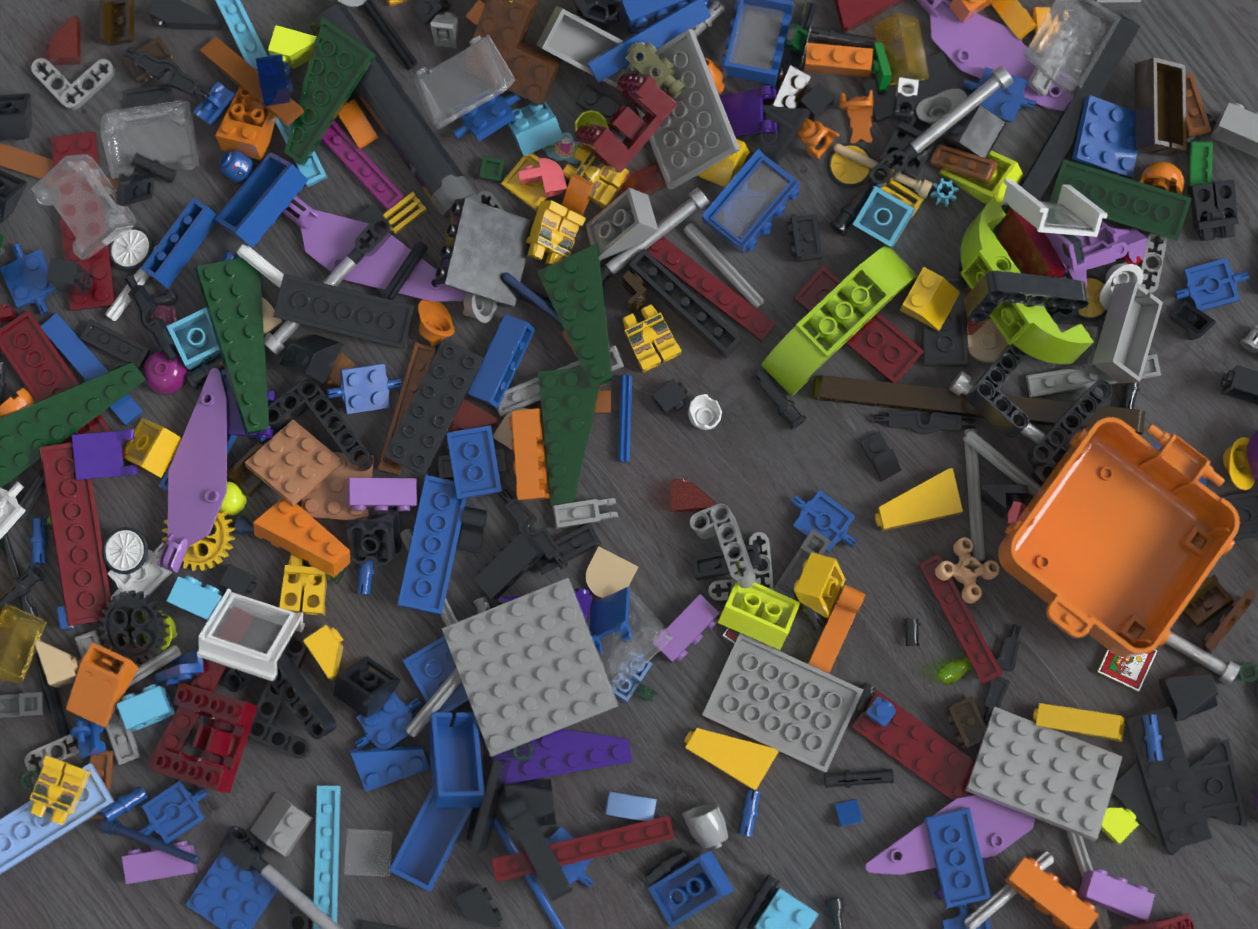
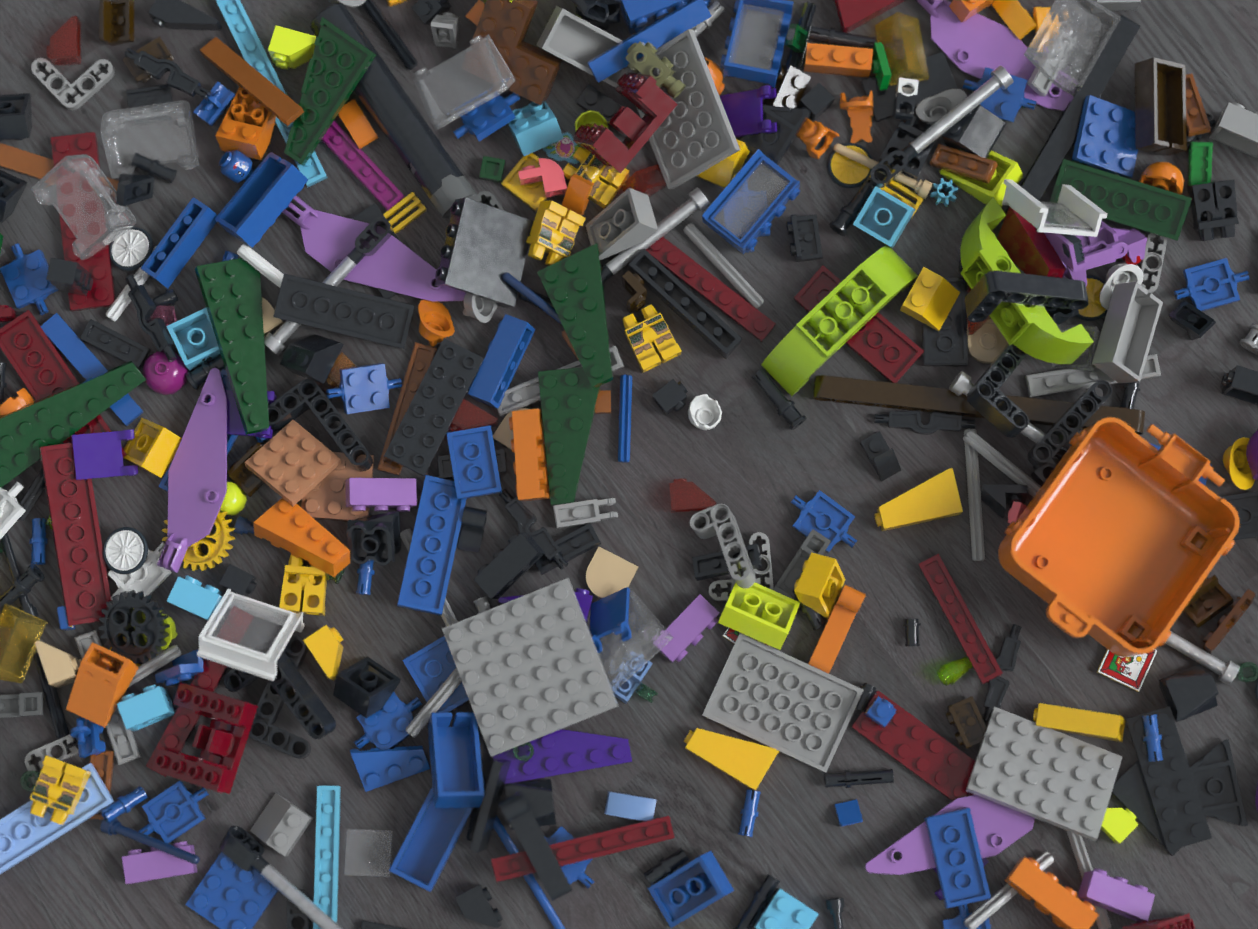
clear blue brick [256,54,293,107] -> none
black axle [383,241,428,300] -> none
light grey helmet [682,804,728,849] -> none
light nougat gear [935,537,1000,604] -> none

